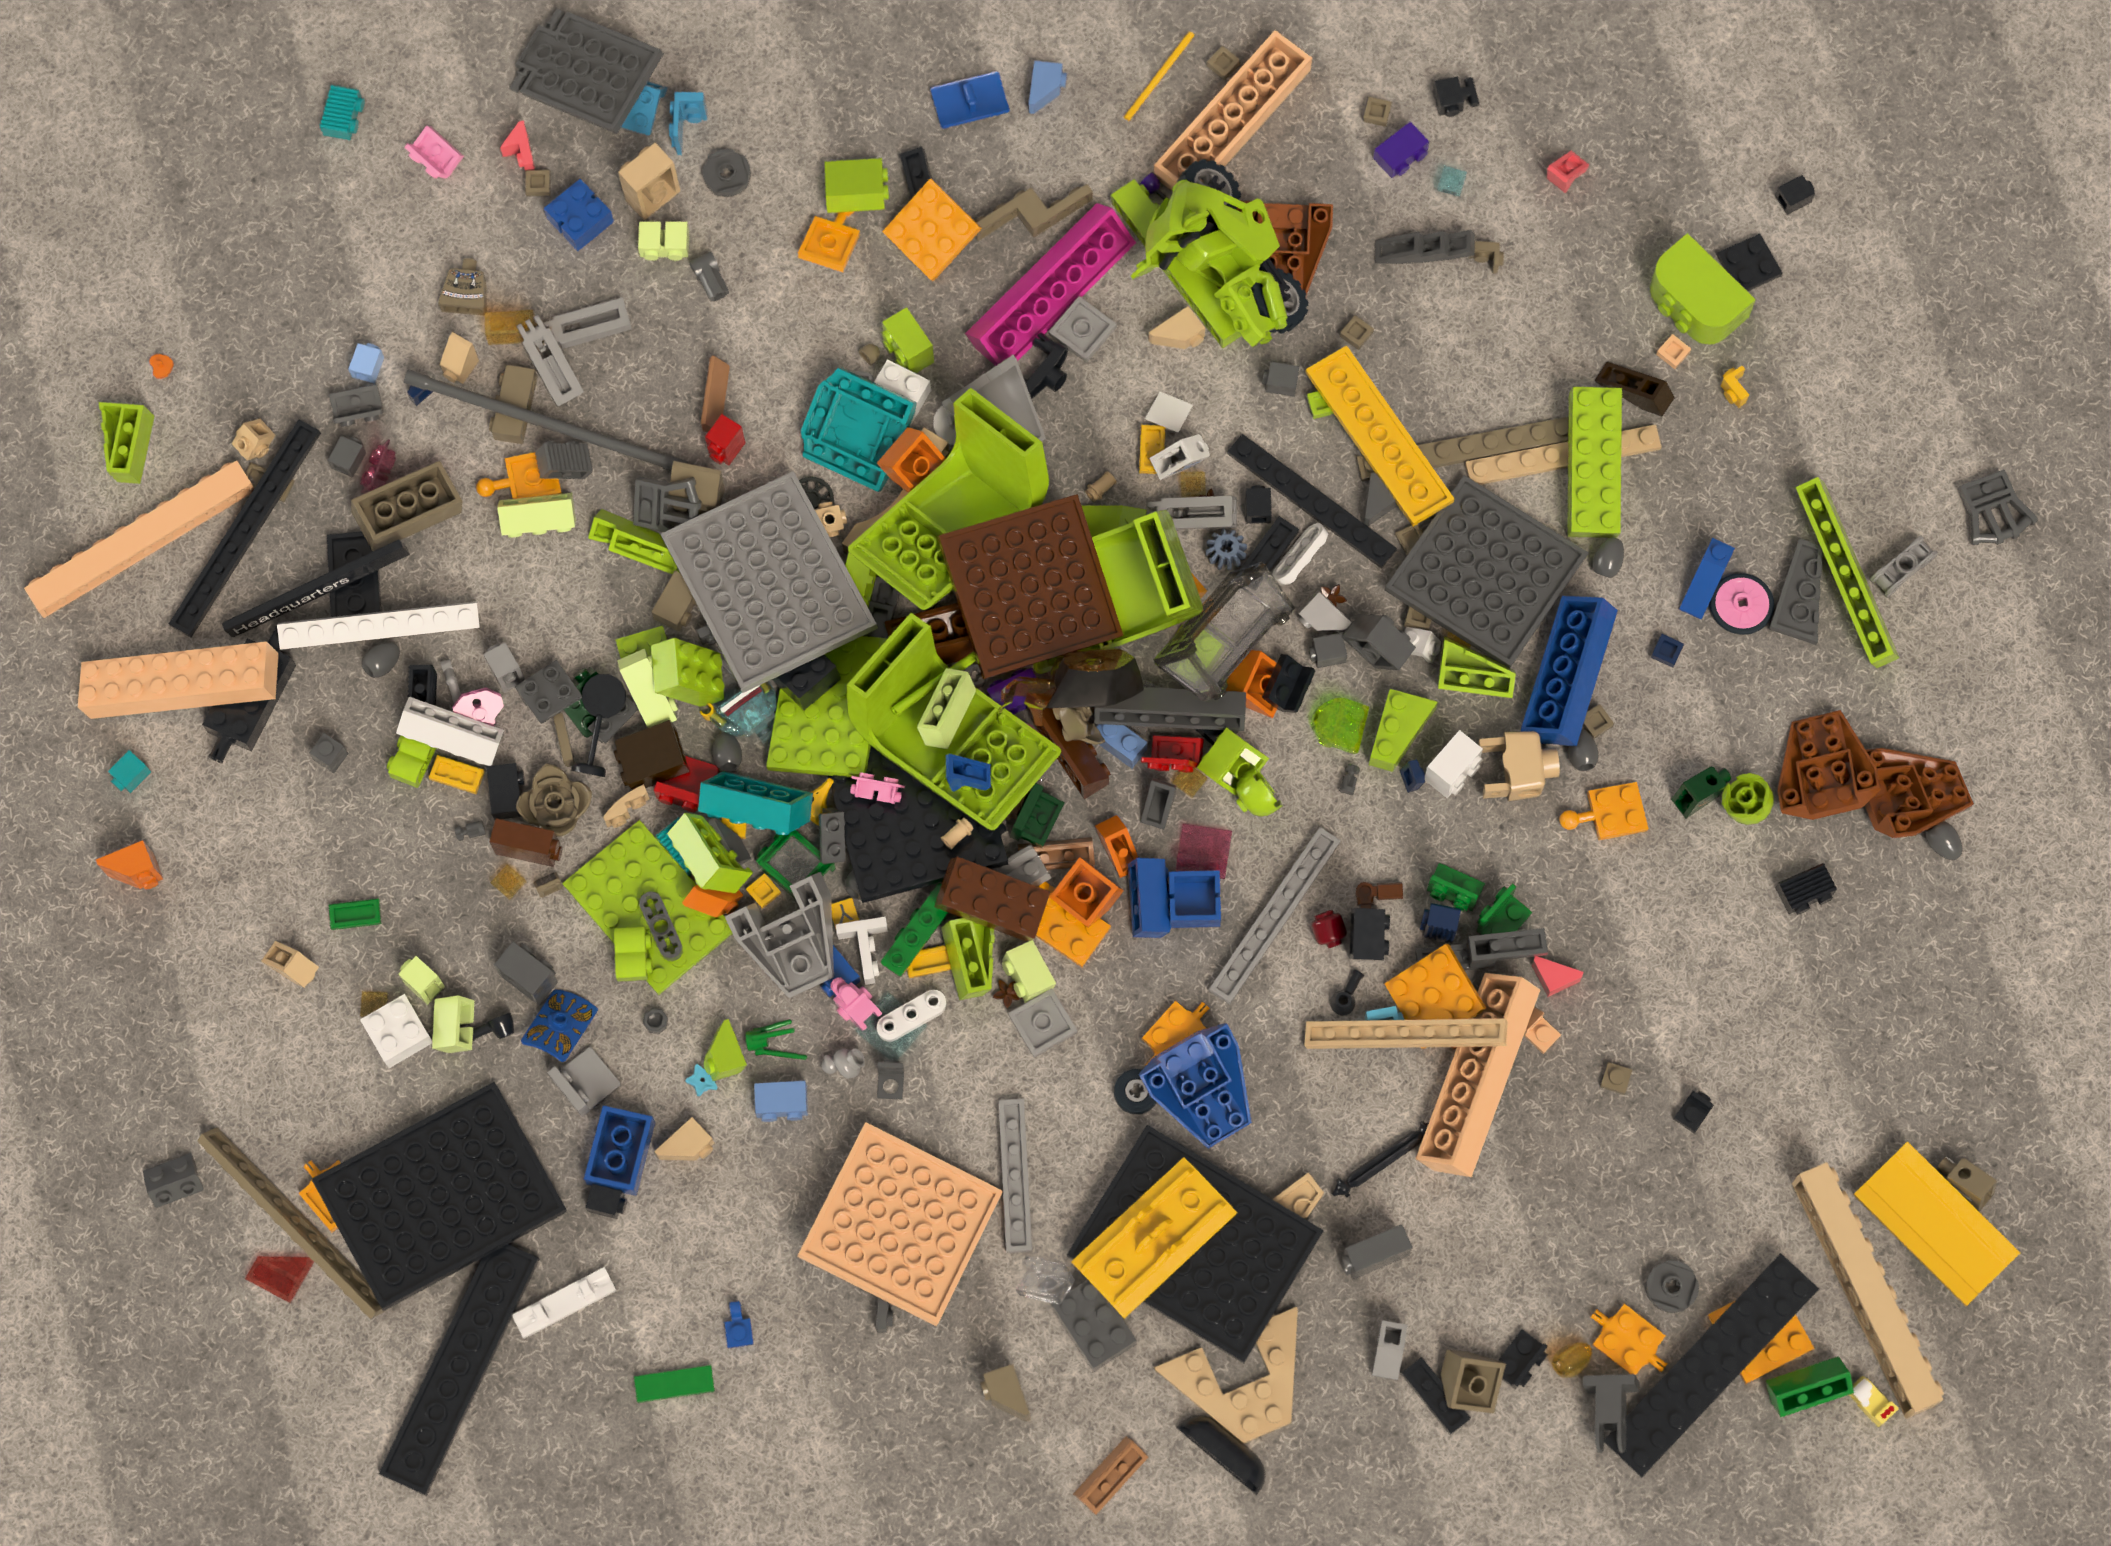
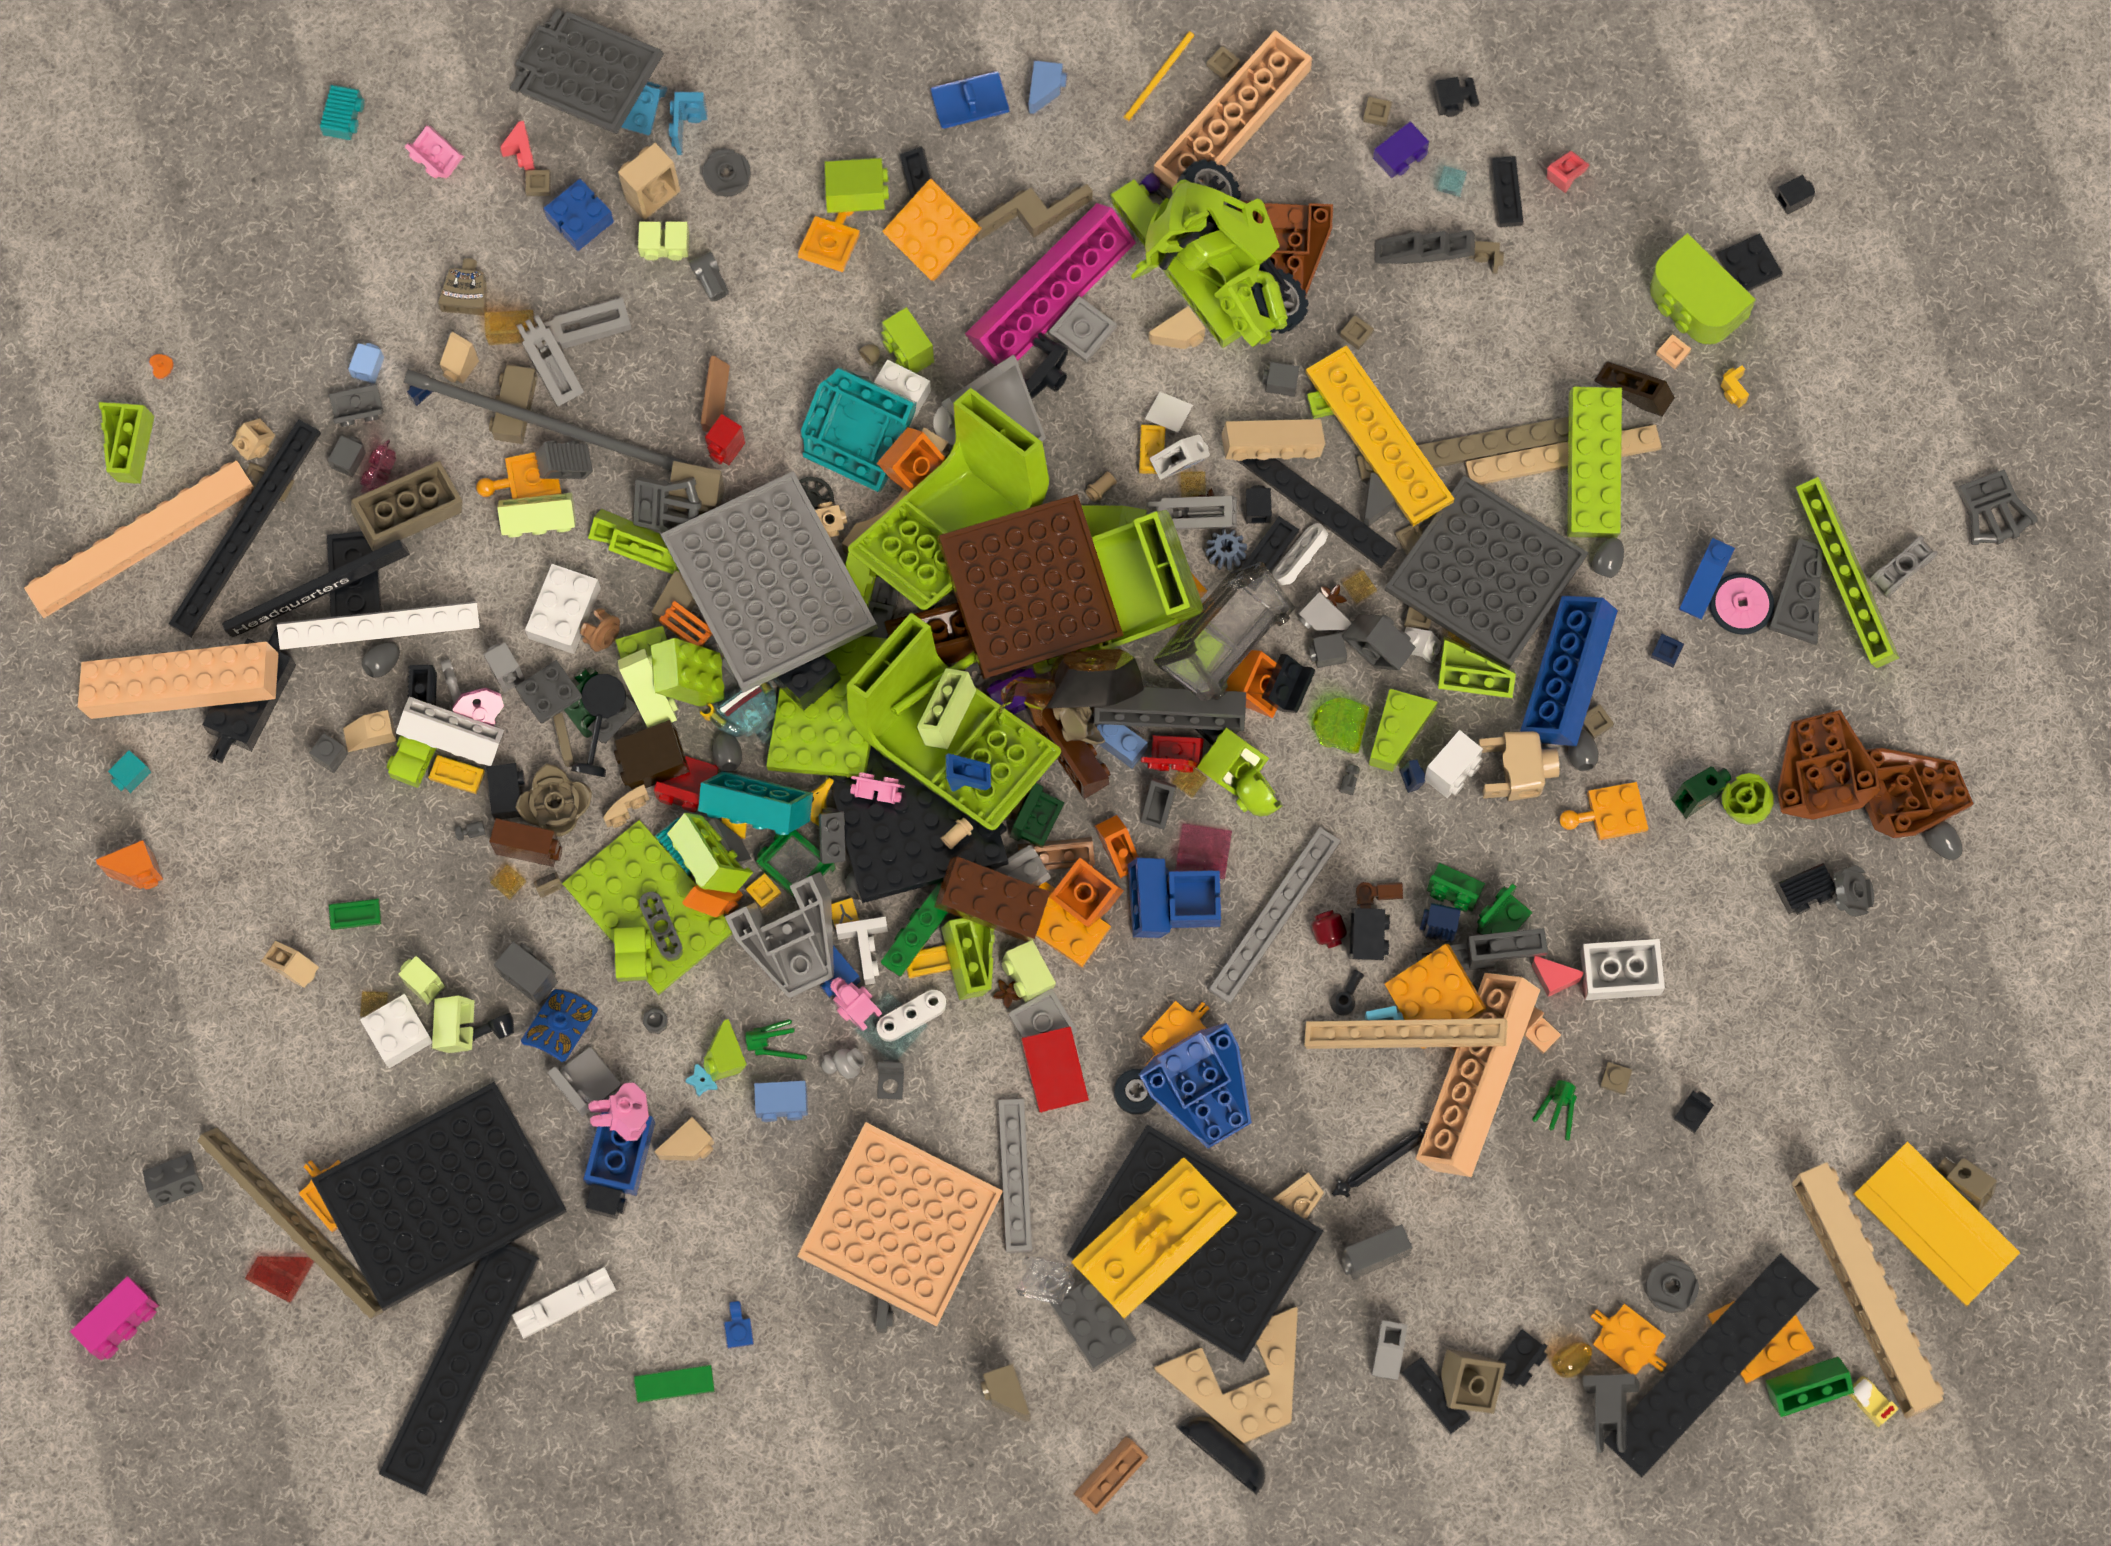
none -> dark pink brick [70,1276,159,1361]
none -> tan slope [343,710,397,752]
none -> white brick [525,564,601,654]
none -> medium nougat piece [580,608,620,652]
none -> bright pink hinge [588,1083,649,1141]
none -> orange tile [659,601,712,647]
none -> red tile [1021,1026,1089,1113]
none -> tan brick [1221,419,1325,461]
none -> clear yellow tile [1343,570,1377,604]
none -> black plate [1491,156,1524,228]
none -> green plant [1532,1080,1577,1141]
none -> white brick [1580,939,1665,1000]
none -> dark grey plate [1833,865,1874,917]

